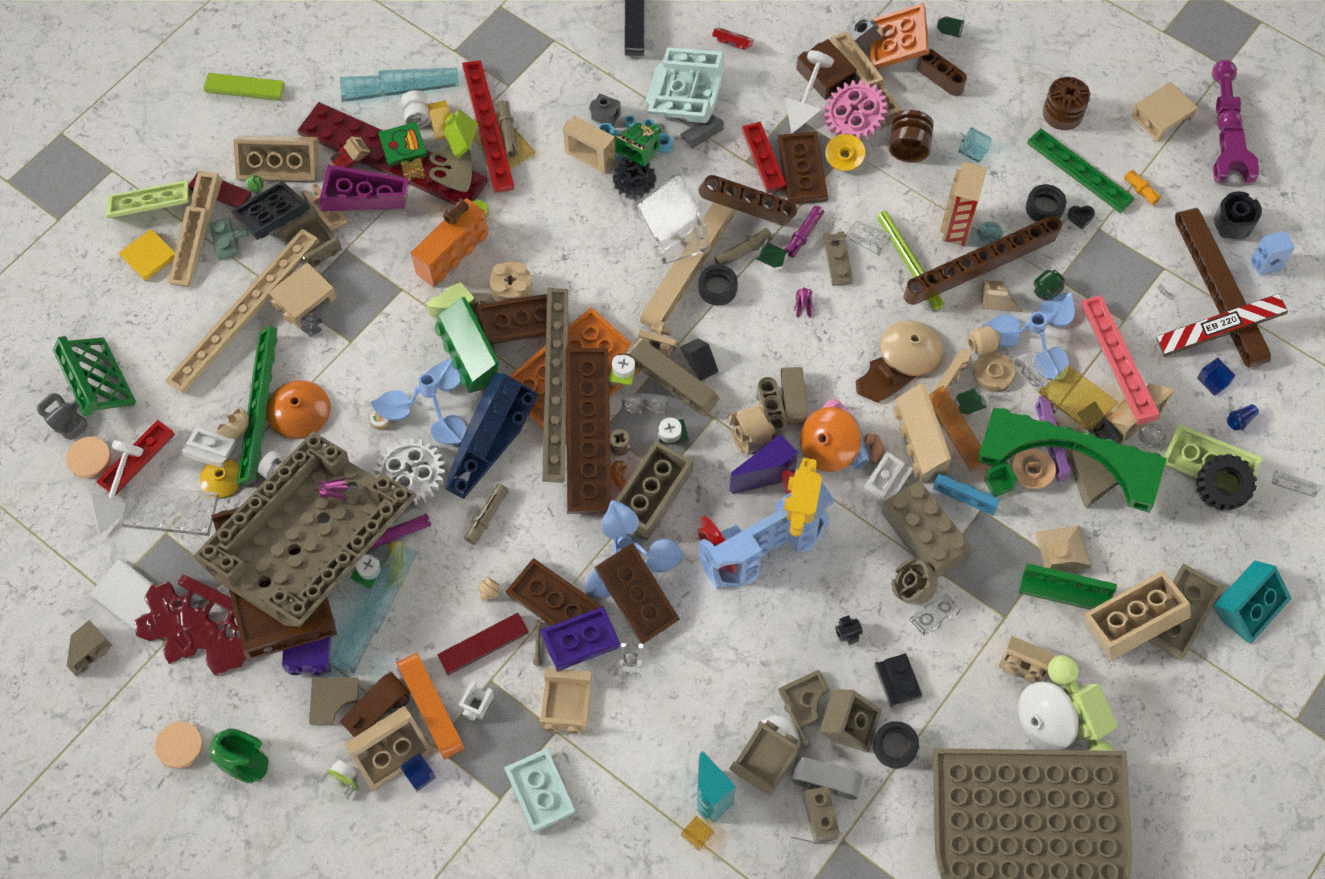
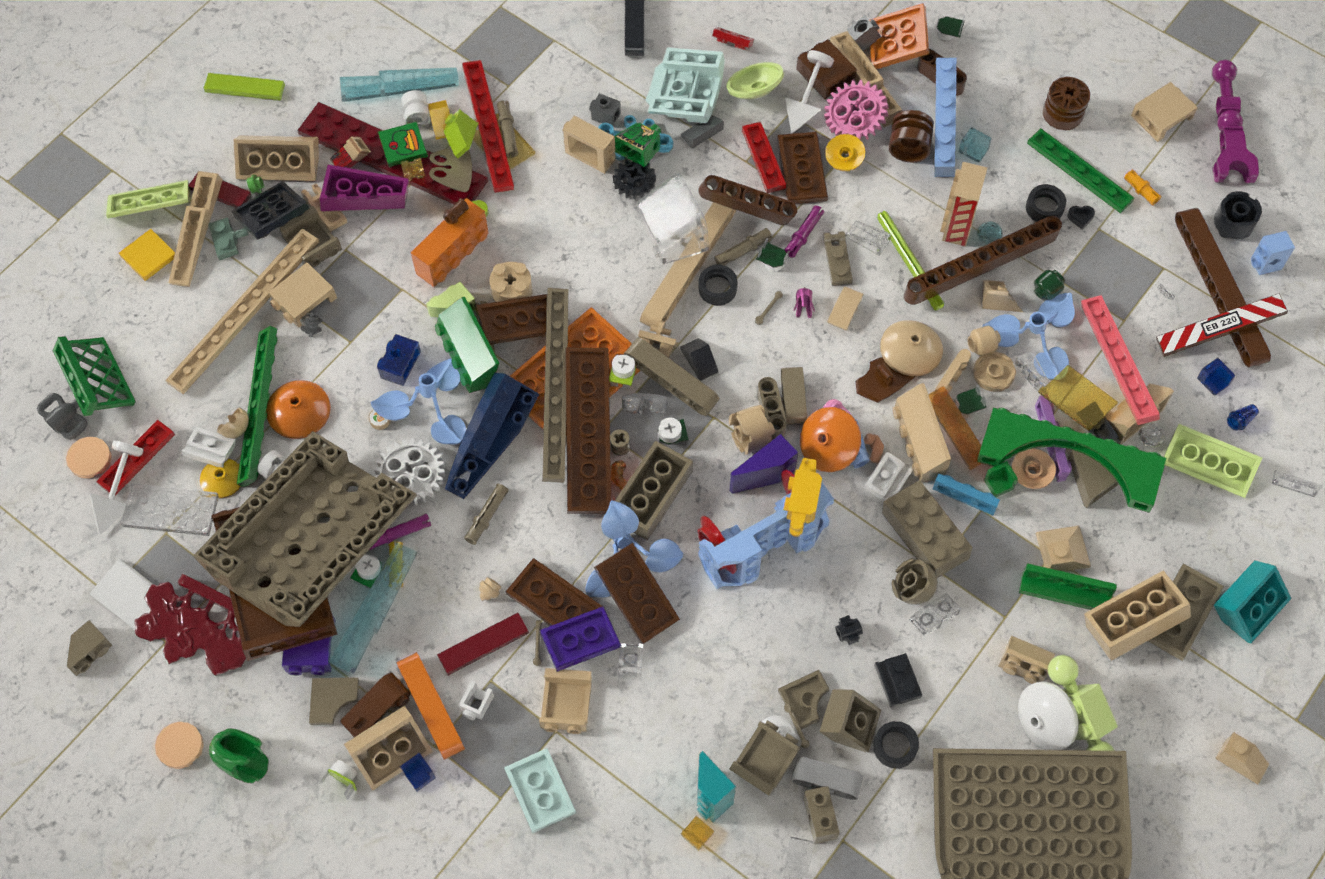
flat silver piece [314,477,349,500] -> none
black tyre [1196,454,1257,511] -> none
none -> clear blue brick [377,334,421,386]
none -> yellowish green dish [726,62,784,99]
none -> dark tan hinge [755,291,783,325]
none -> tan slope [827,286,864,331]
none -> light blue brick [935,58,956,177]
none -> tan slope [1215,732,1269,784]

